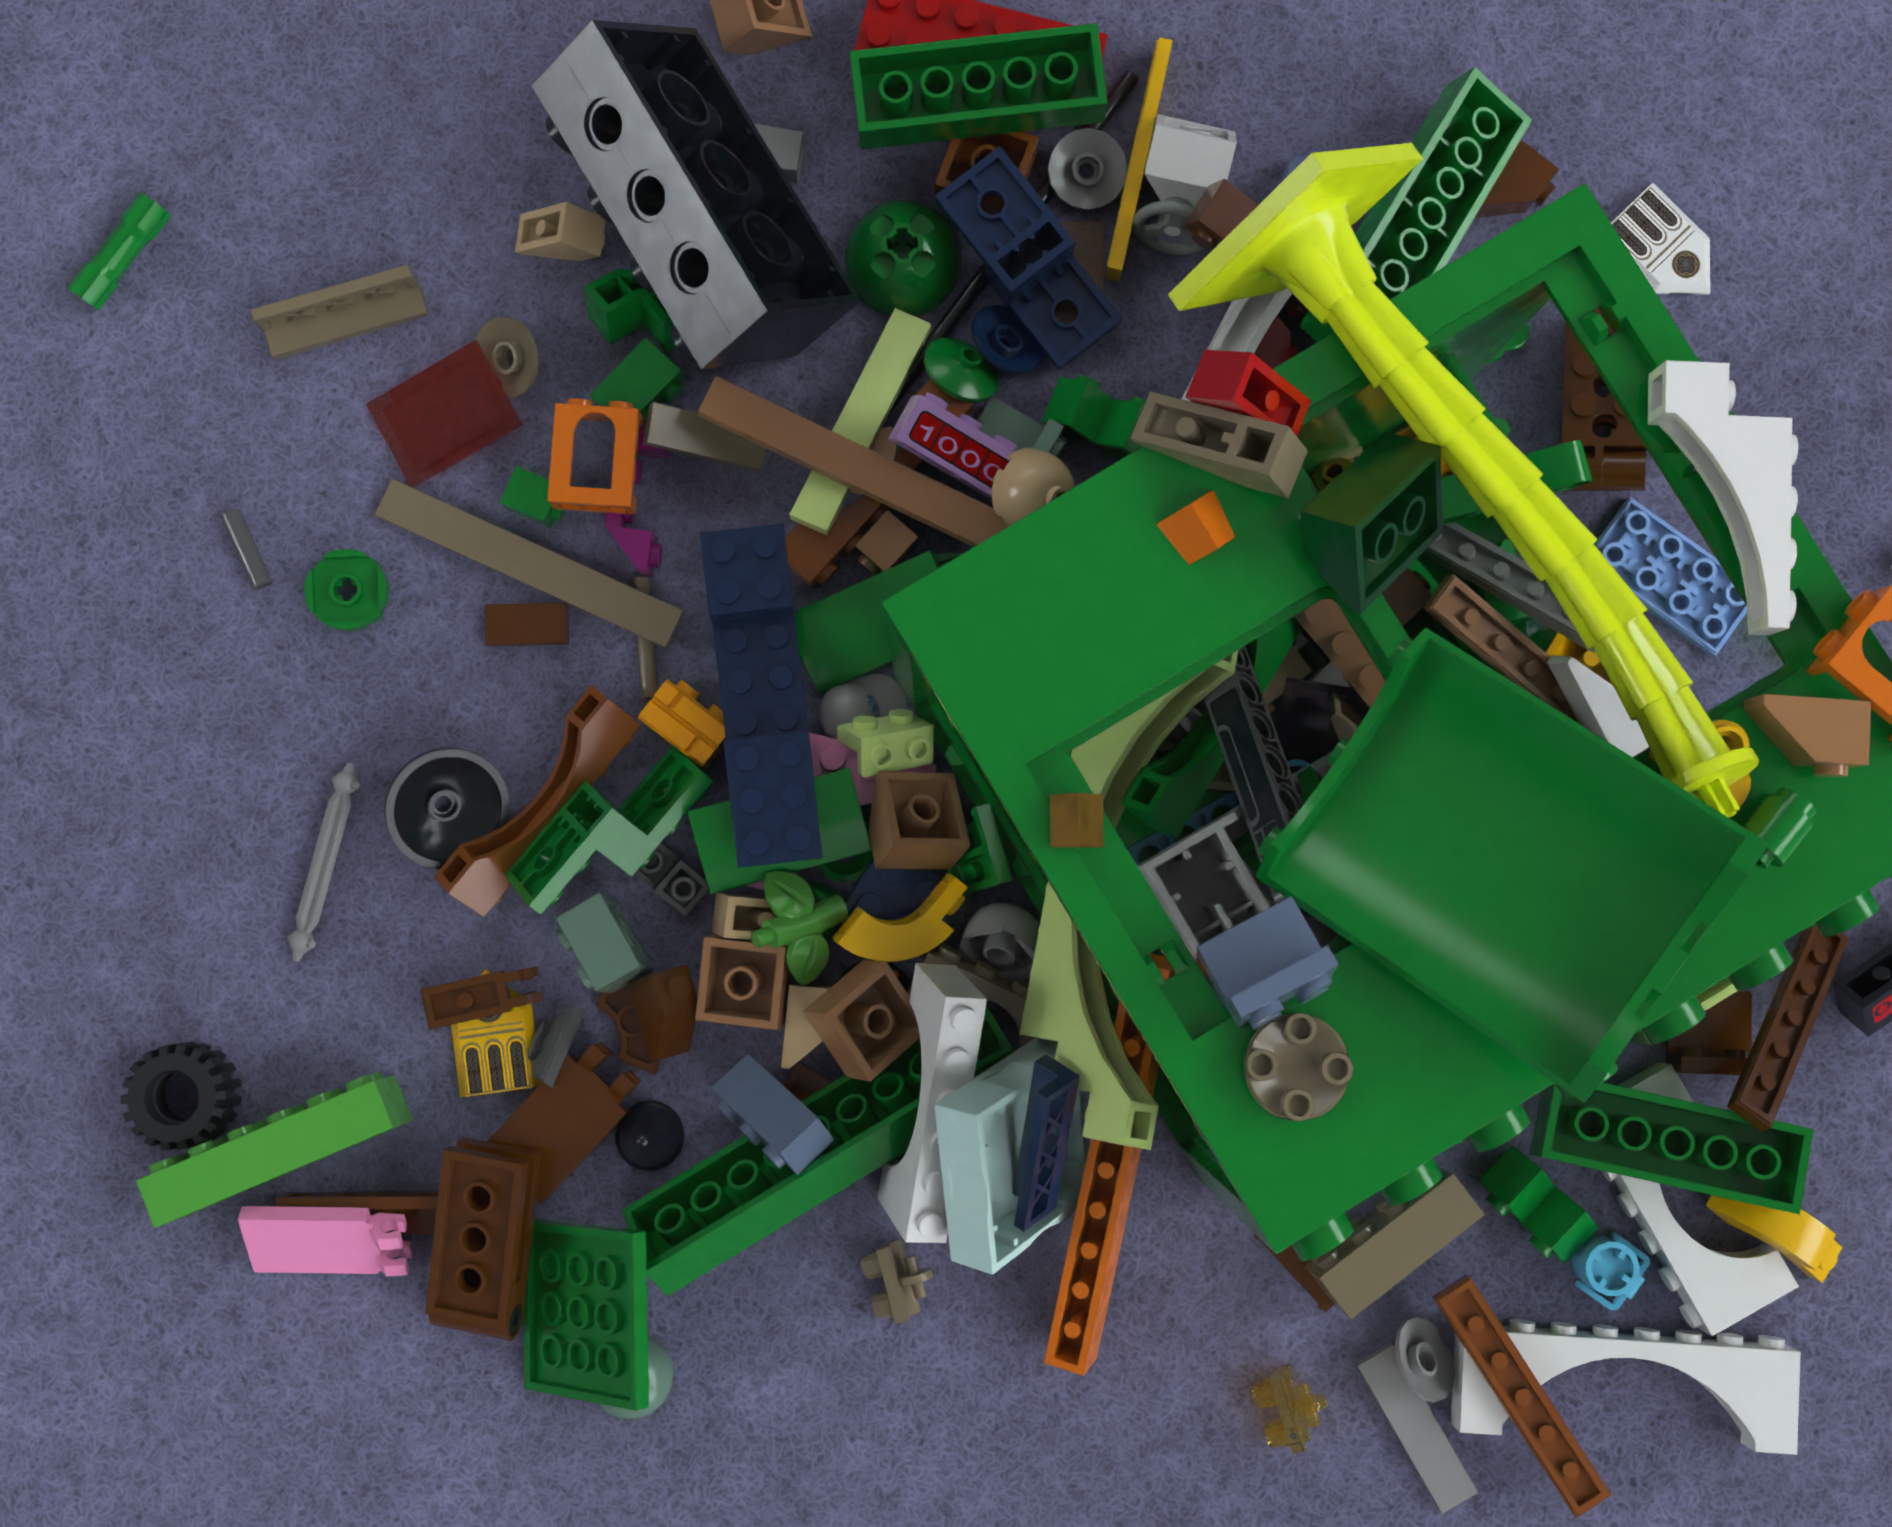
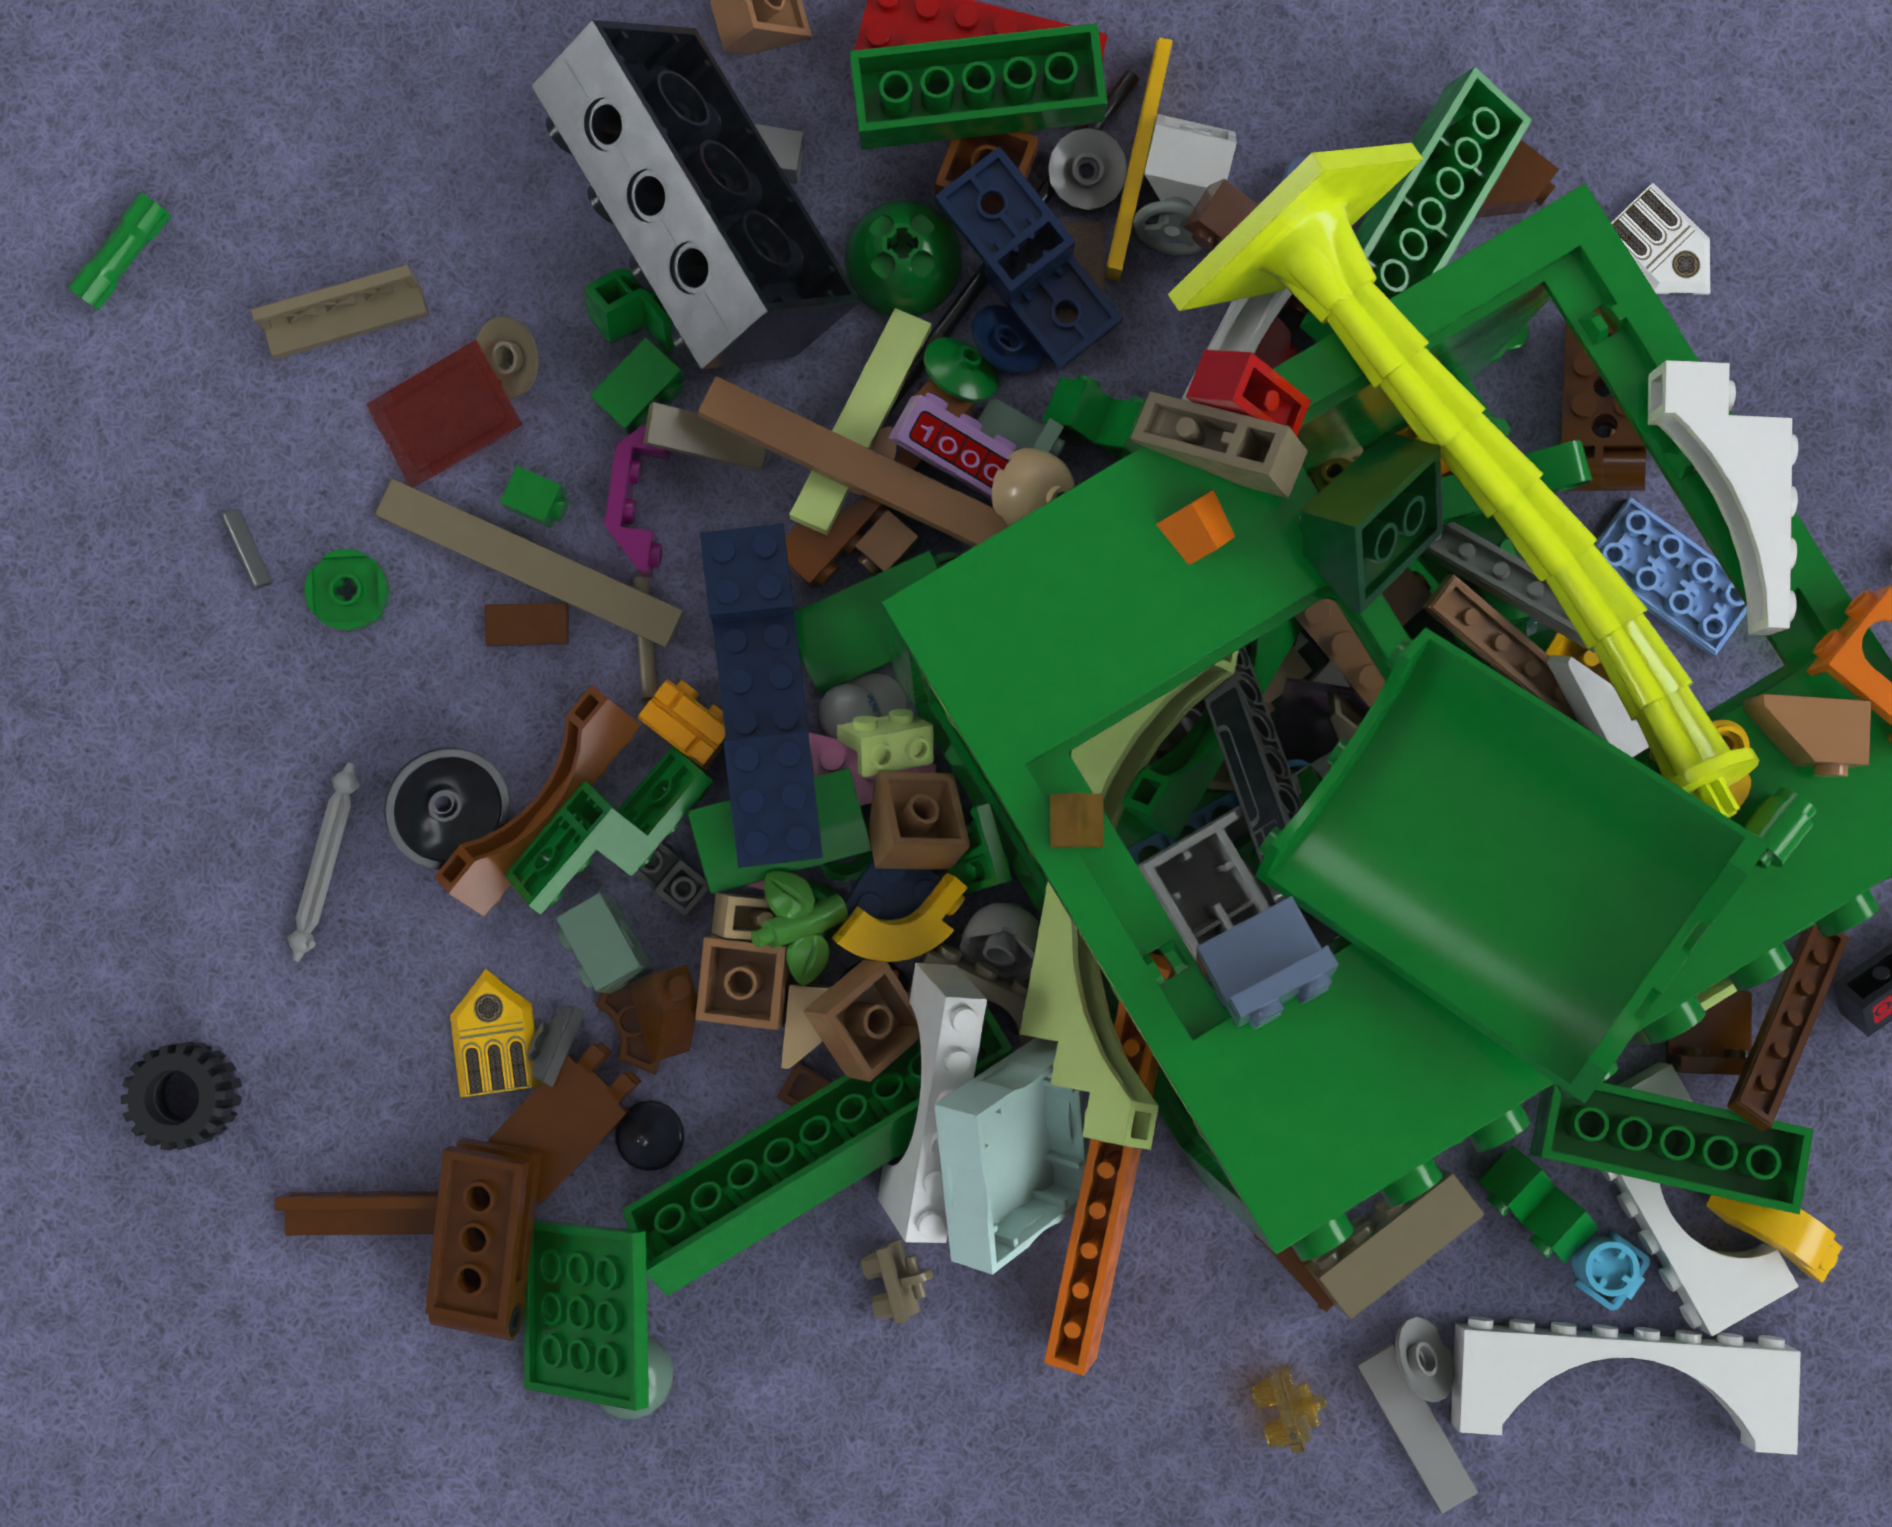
bright green brick [136,1071,413,1228] -> none
bright pink tile [237,1206,413,1277] -> none
reddish brown hinge [420,966,544,1030] -> none
tan slope [515,202,606,261] -> none
orange panel [547,398,644,515] -> none
sand blue brick [711,1054,834,1176] -> none
dark blue fence [1013,1054,1080,1232] -> none
dark tan dish [1244,1013,1353,1121] -> none
dark orange tile [1432,1274,1611,1518] -> none

